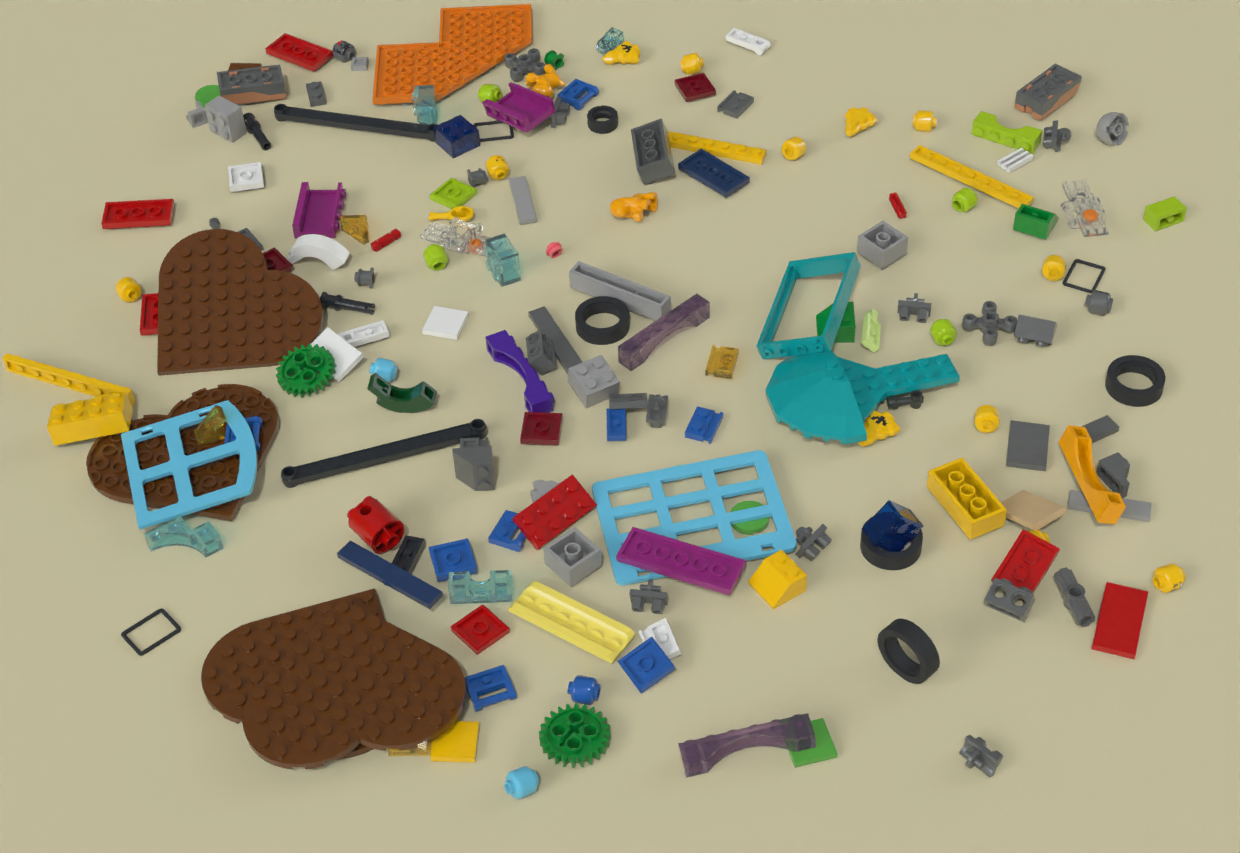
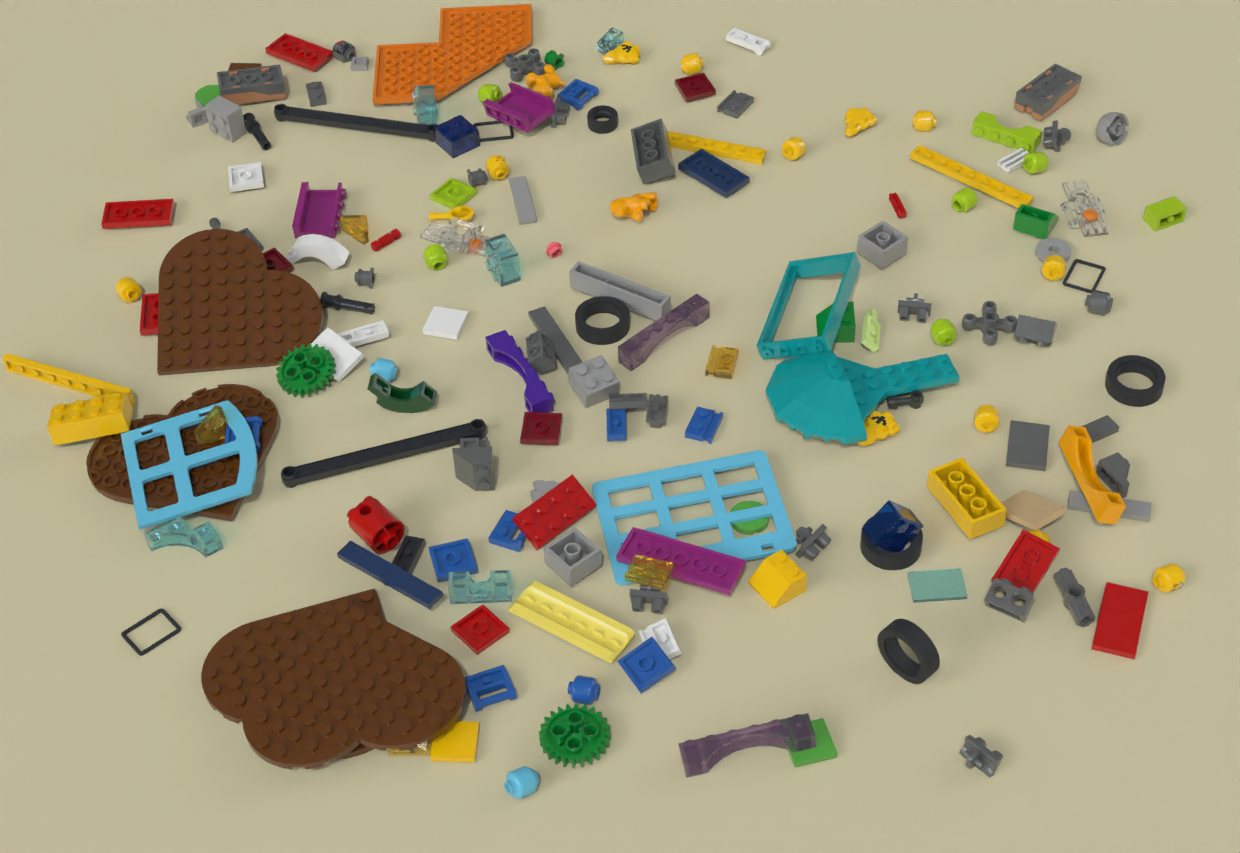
none -> clear yellow plate [624,554,674,589]
none -> clear light blue piece [907,568,968,603]
none -> lime head [1023,151,1049,174]
none -> light grey tile [1035,238,1071,262]

